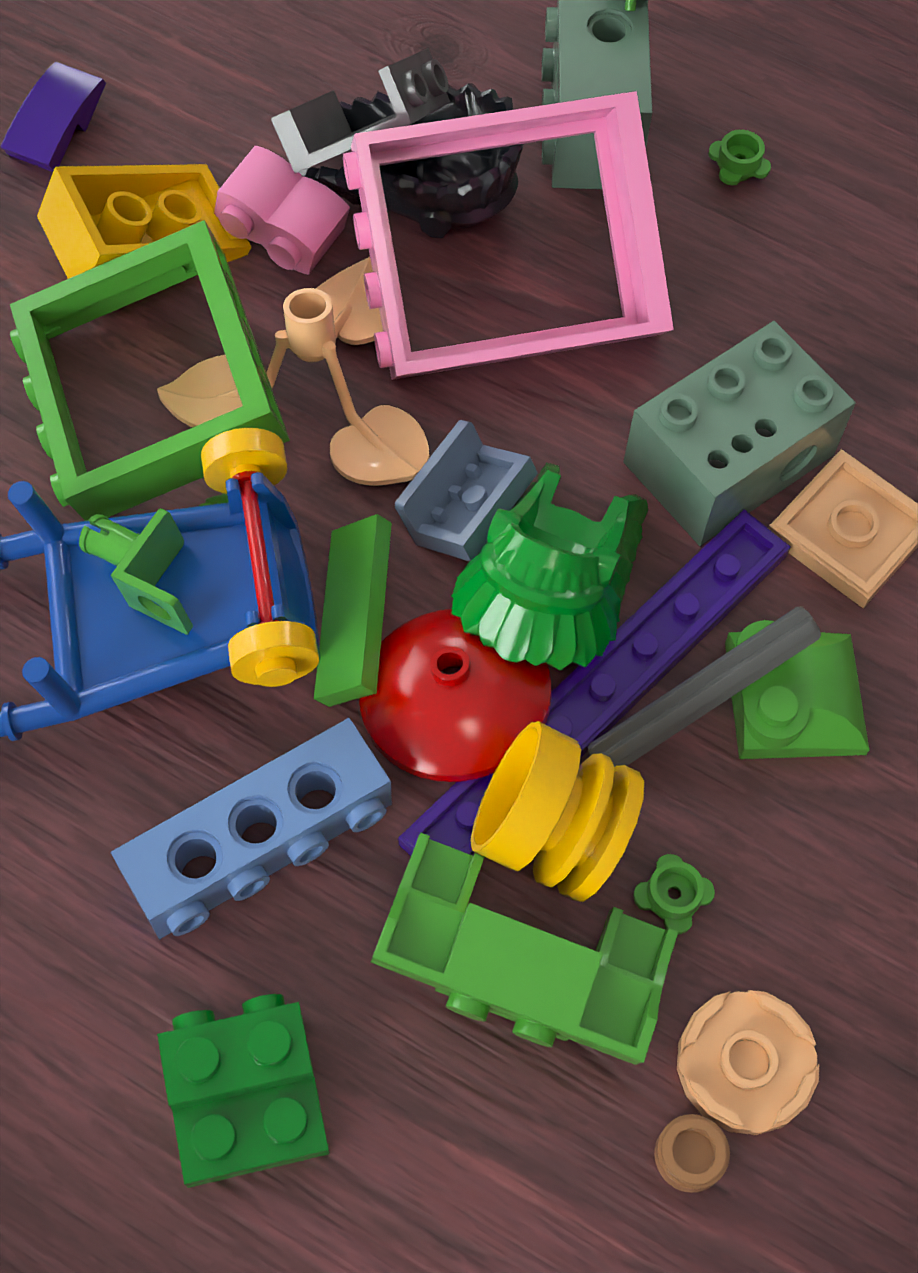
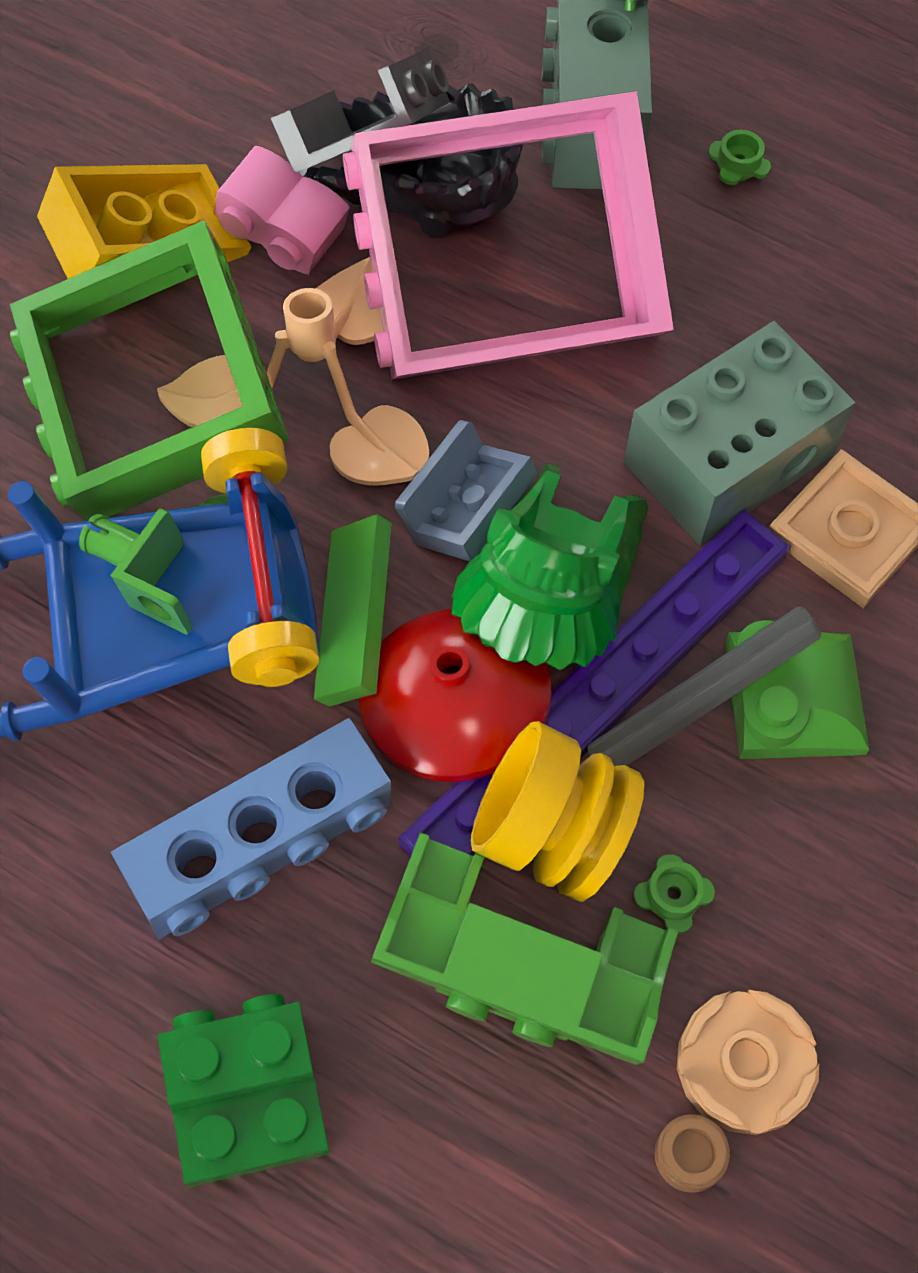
dark purple slope [0,61,106,172] -> none

